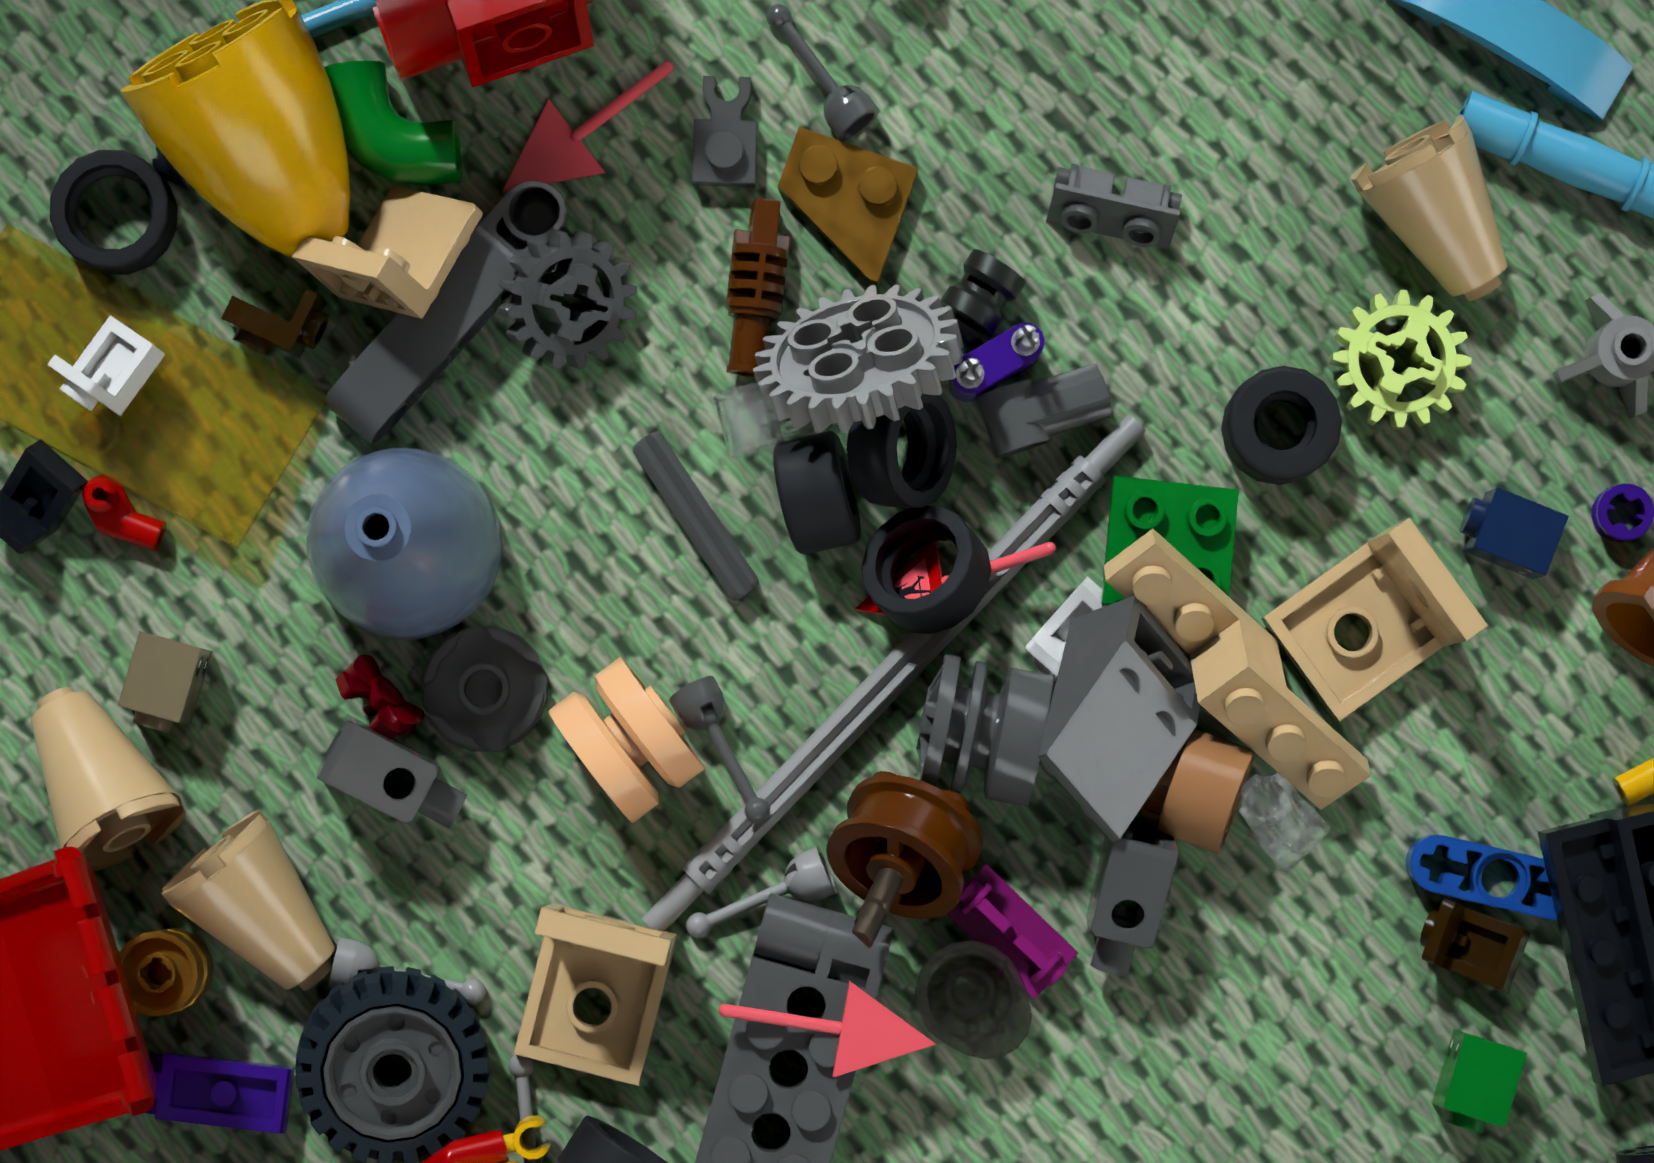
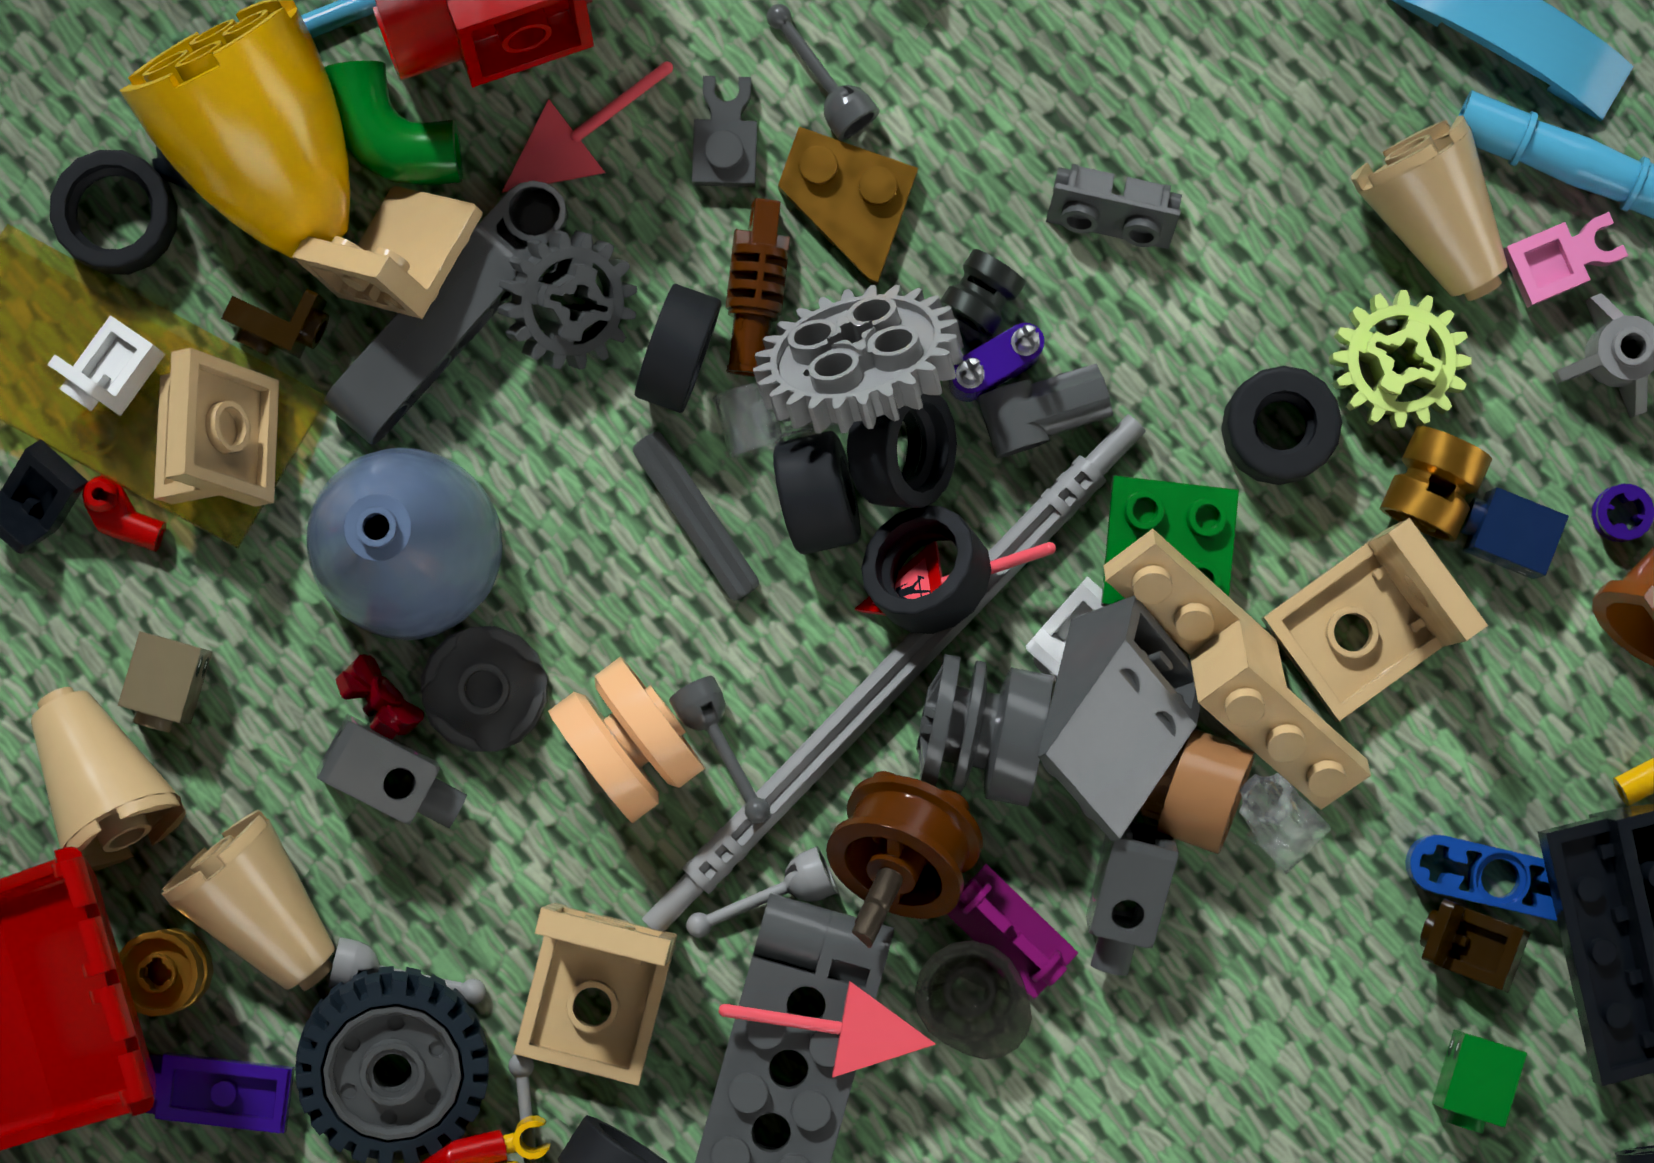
none -> tan bracket [154,348,279,507]
none -> black tyre [634,284,721,413]
none -> pearl gold wheel [1379,426,1492,542]
none -> bright pink plate [1503,212,1628,308]

